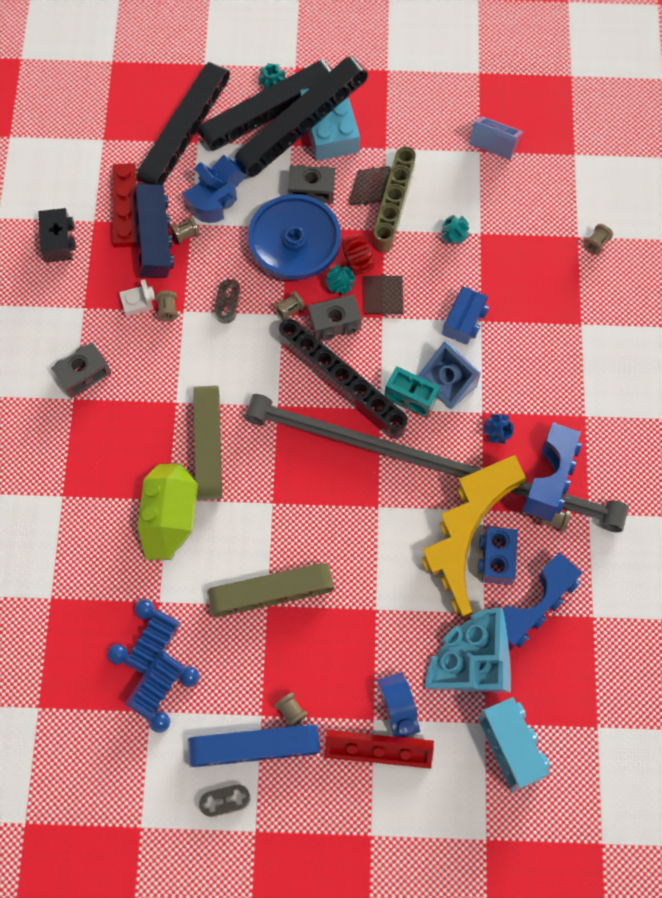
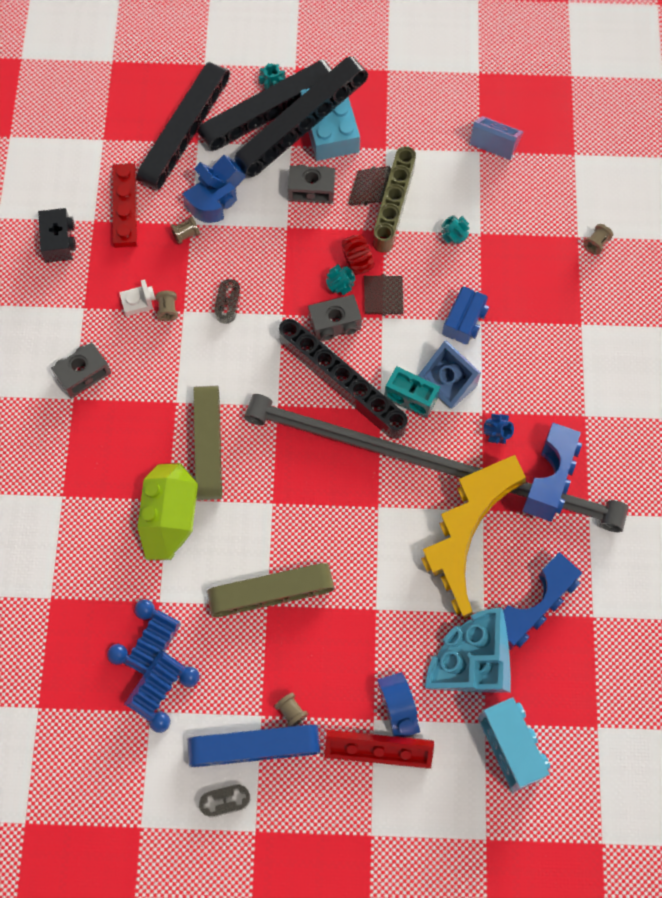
dark blue brick [133,184,174,278] -> none
blue dish [248,194,341,280] -> none
dark tan bush [274,291,306,320] -> none
blue brick [478,527,518,585] -> none
dark tan bush [540,510,571,532] -> none

